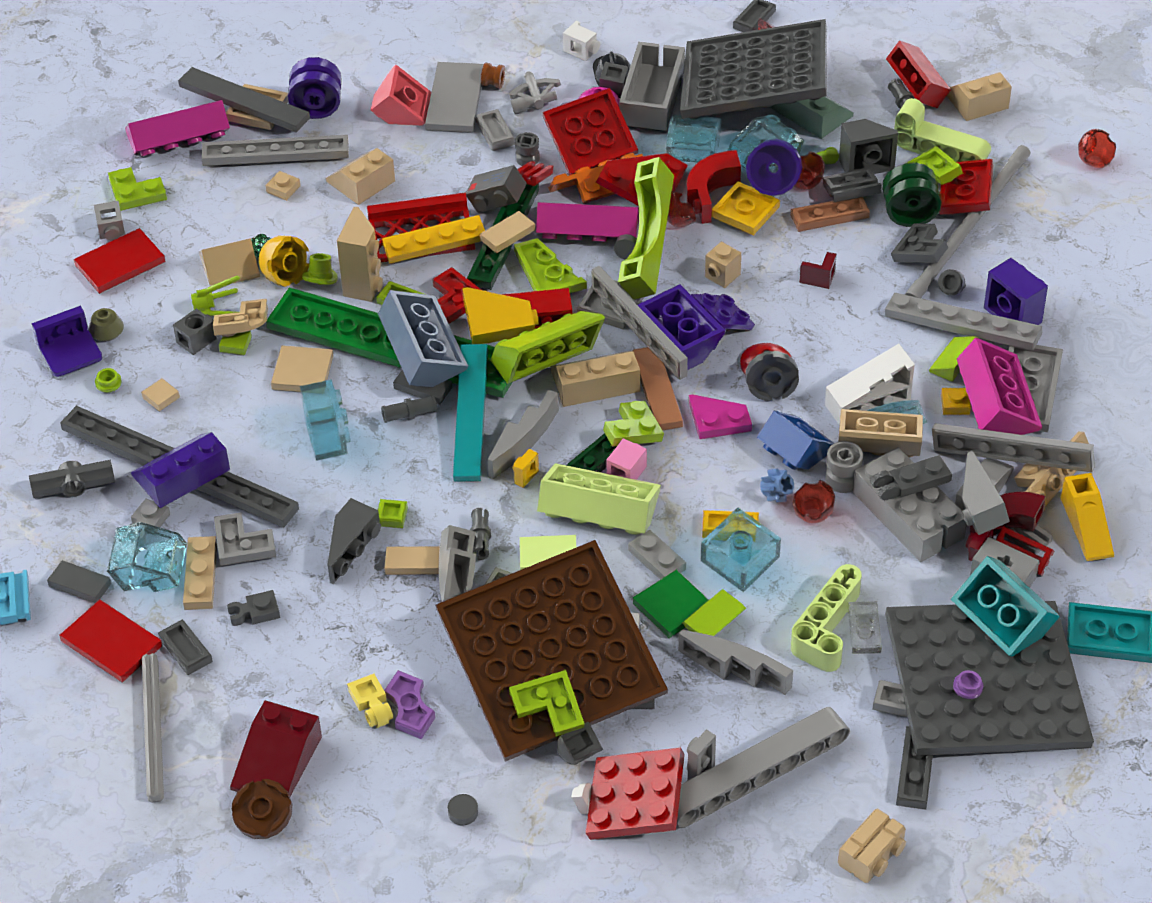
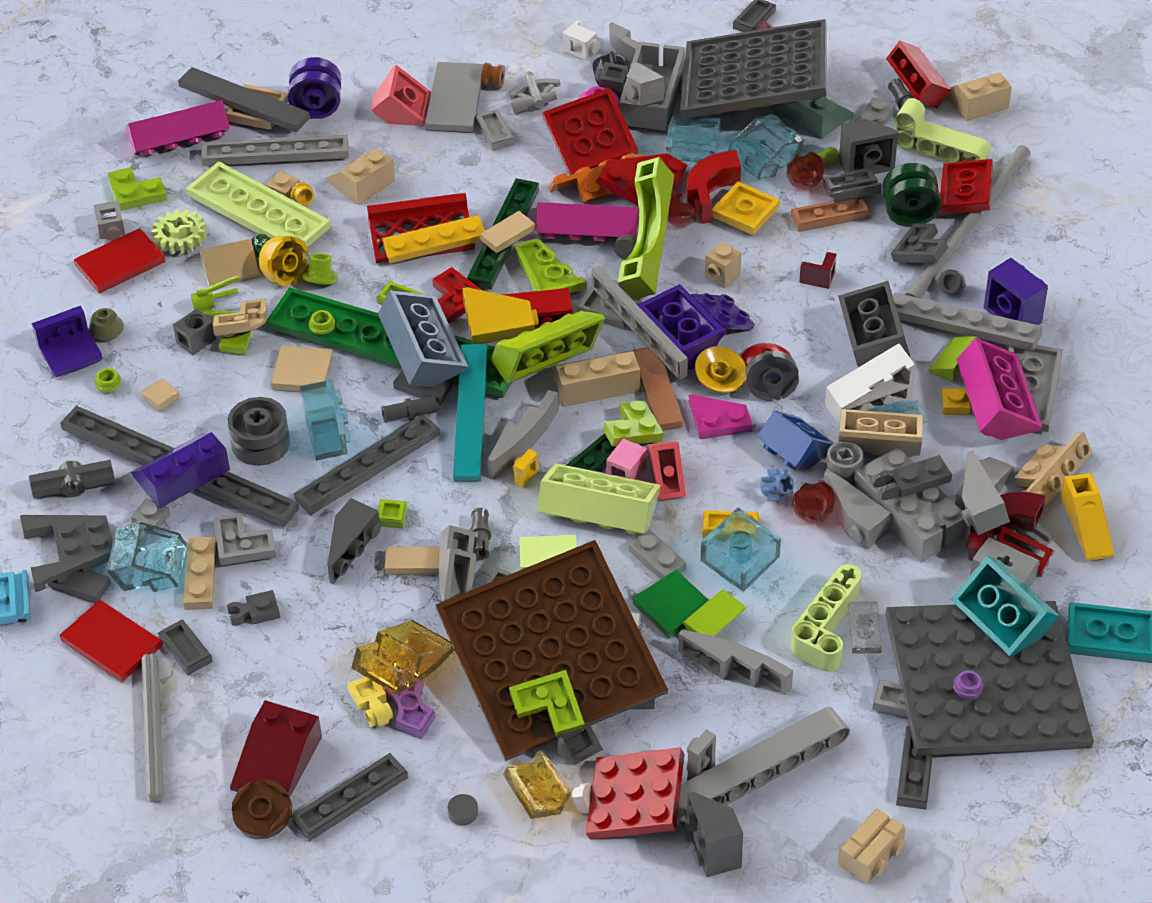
tan slope [337,207,383,302] -> none
dark grey brick [466,165,527,213] -> none
dark grey wheel [515,132,540,166] -> none
red tile [517,161,554,186] -> none
dark purple wheel [746,139,802,196] -> none
lime plate [907,146,963,185] -> none
light grey tile [932,423,1095,472] -> none
clear red hair [1078,128,1116,168] -> none
none -> dark grey wing [20,515,116,592]
none -> yellowish green gear [152,209,207,254]
none -> yellowish green plate [186,161,331,247]
none -> dark grey wheel [227,397,290,466]
none -> yellow plate [291,182,314,206]
none -> dark grey tile [291,753,408,842]
none -> dark grey tile [294,414,440,515]
none -> lime plate [309,310,335,334]
none -> clear yellow slope [351,620,455,694]
none -> clear yellow bracket [503,751,571,819]
none -> light grey slope [609,22,638,63]
none -> light grey slope [625,62,664,106]
none -> coral slope [647,441,686,500]
none -> dark grey slope [683,792,743,877]
none -> yellow dish [695,346,747,393]
none -> light grey slope [823,469,892,549]
none -> dark grey brick [838,281,911,368]
none -> light grey plate [856,97,895,125]

